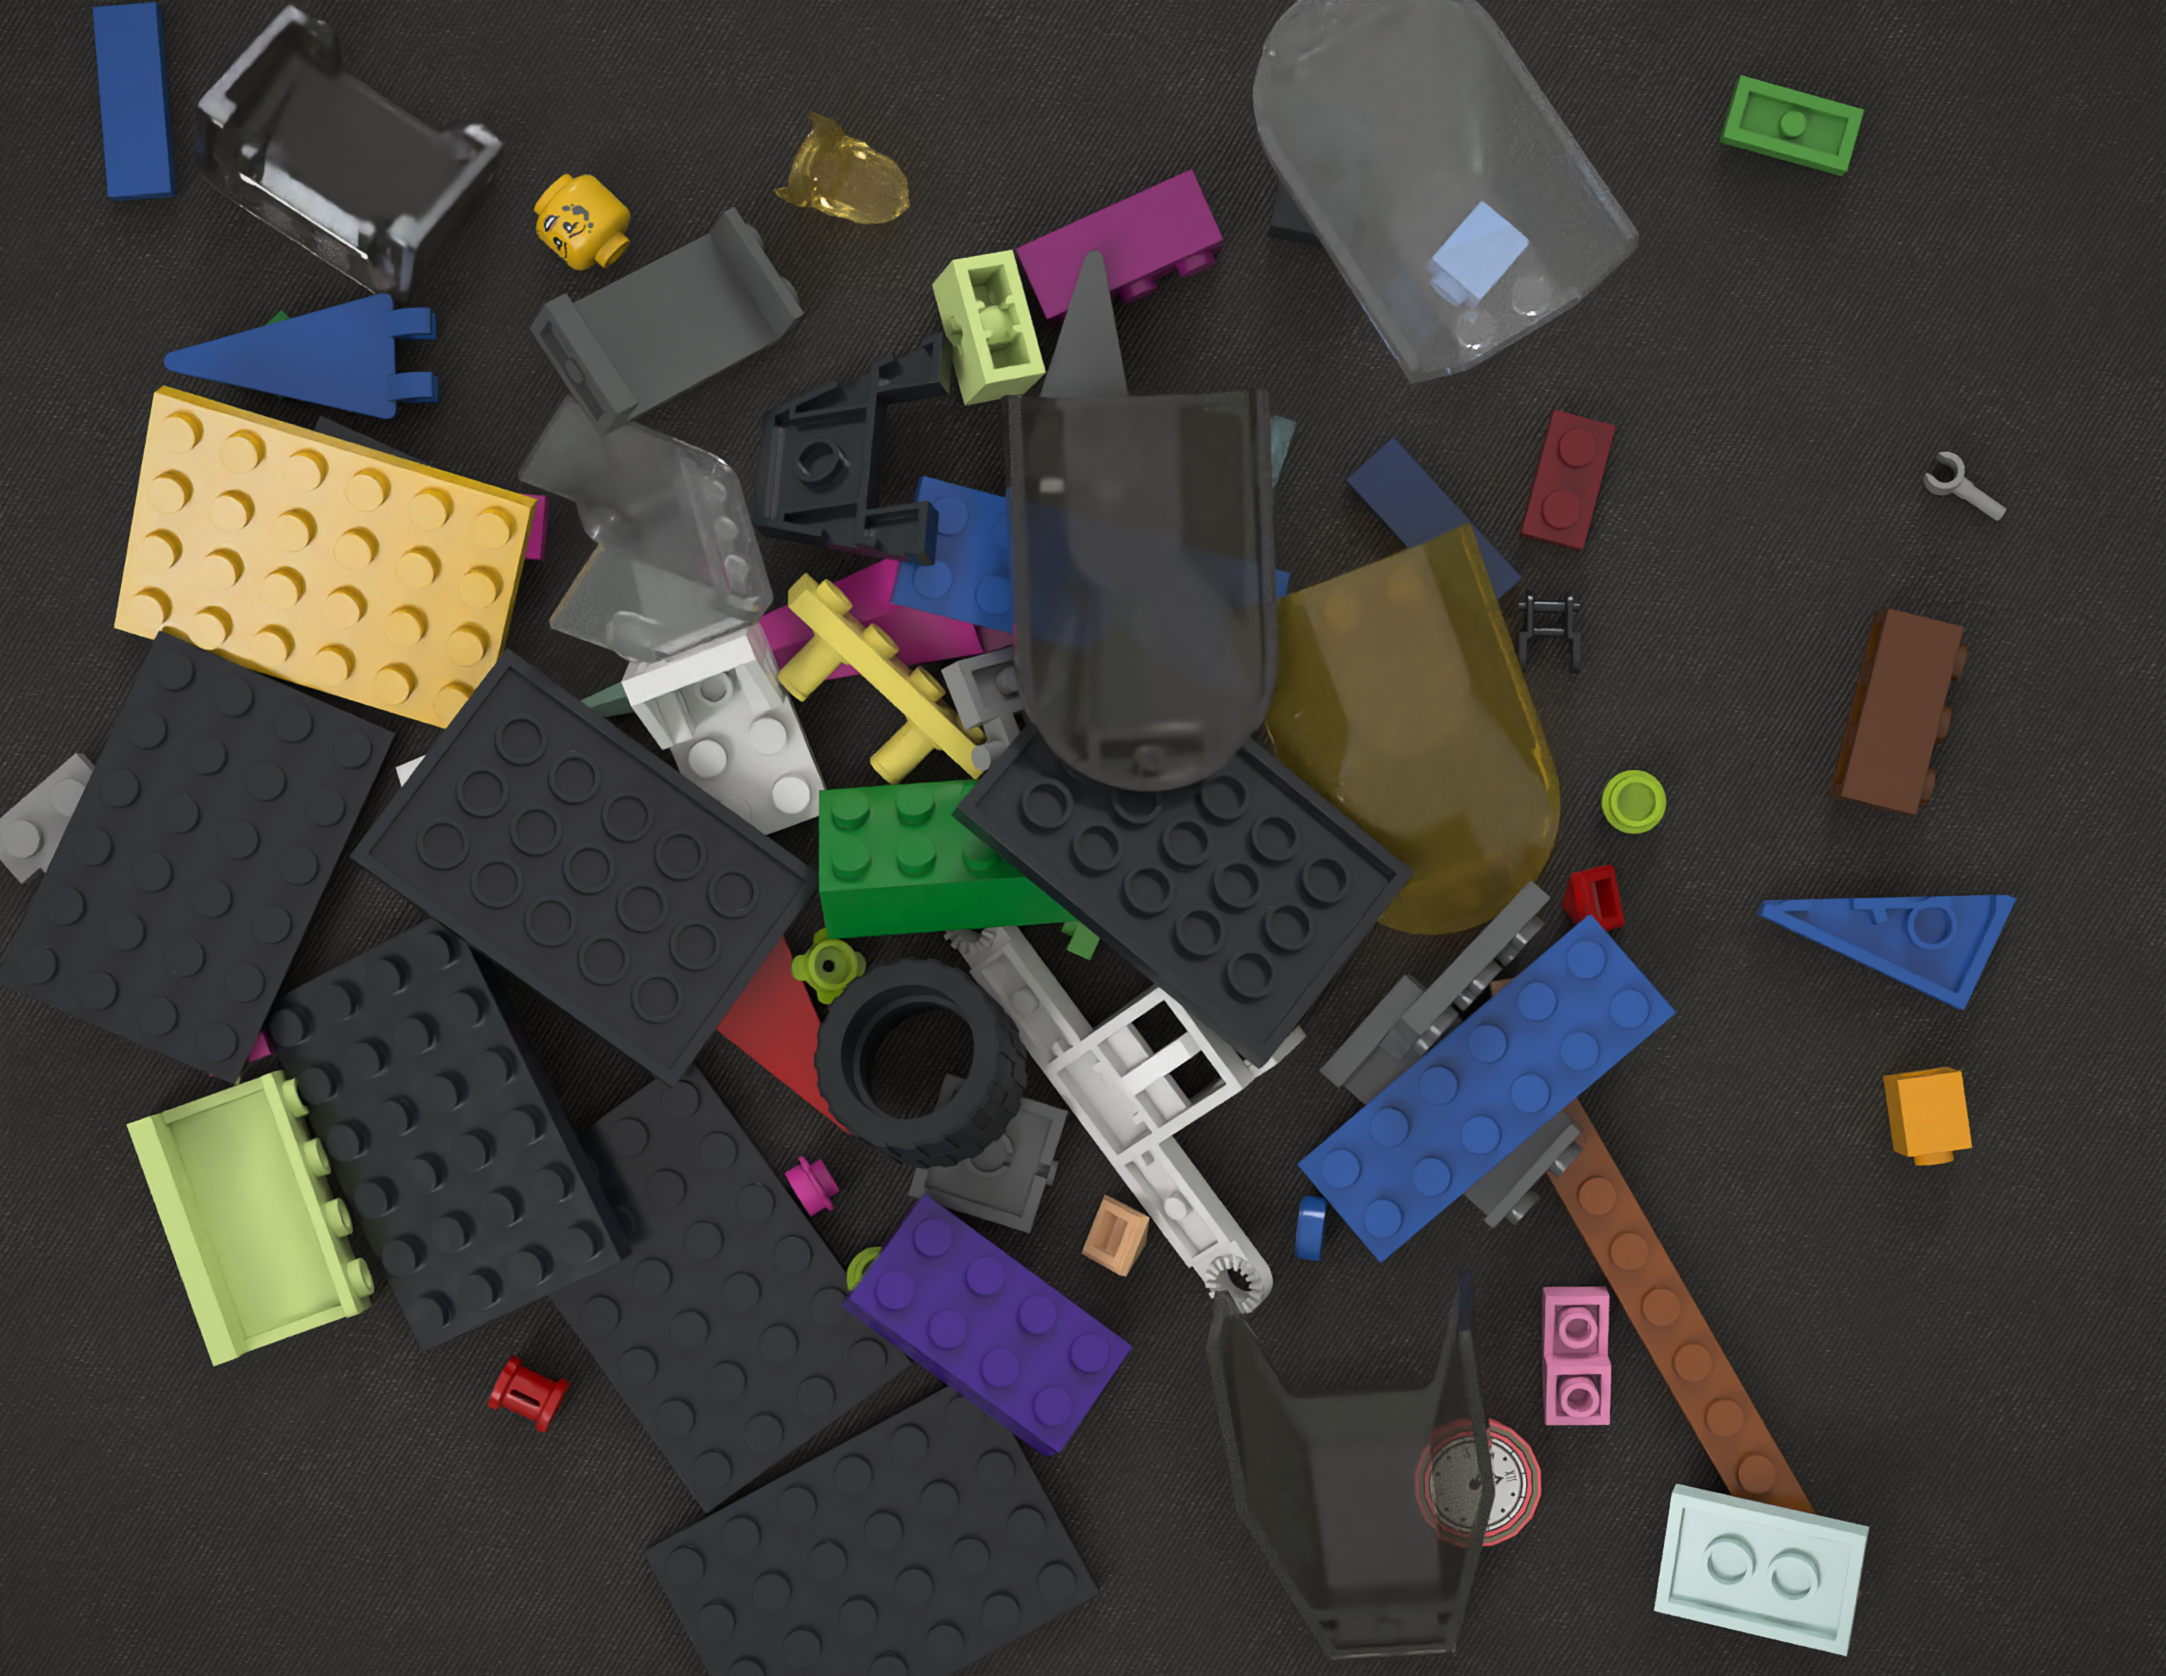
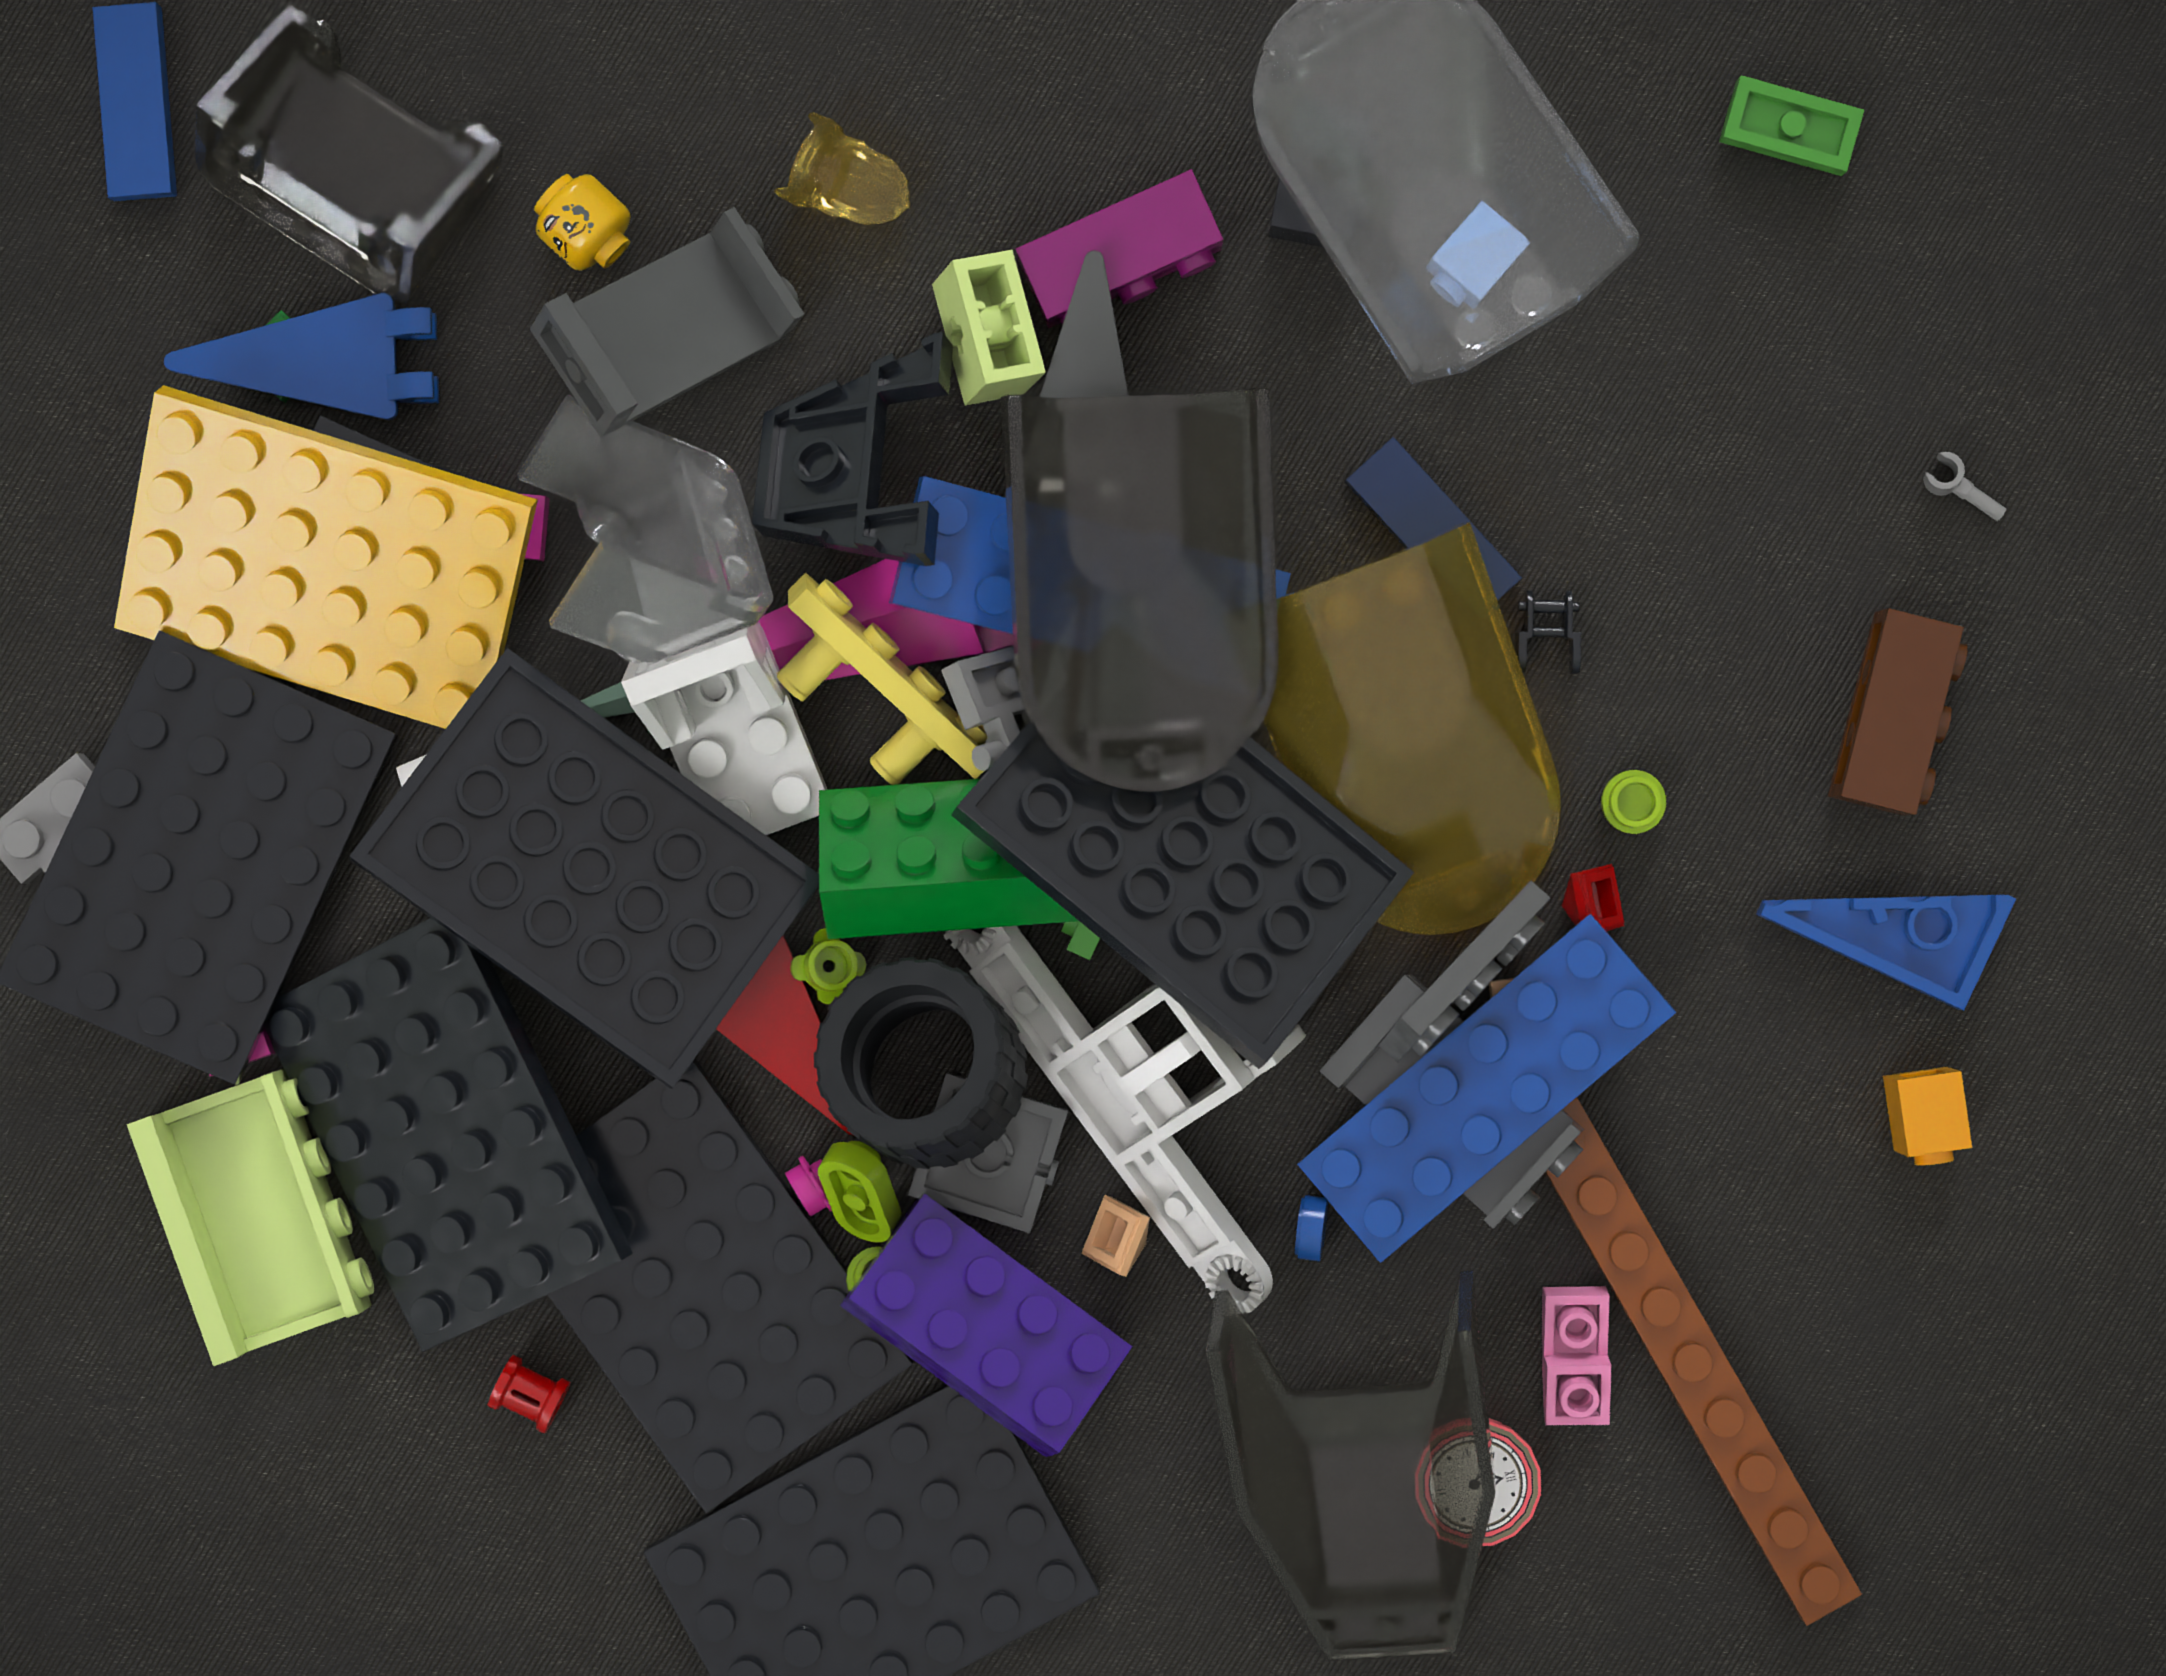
clear light blue tile [1251,415,1297,490] -> none
dark red plate [1519,410,1616,551] -> none
light aqua plate [1654,1484,1869,1656] -> none
none -> lime plate [818,1141,901,1242]

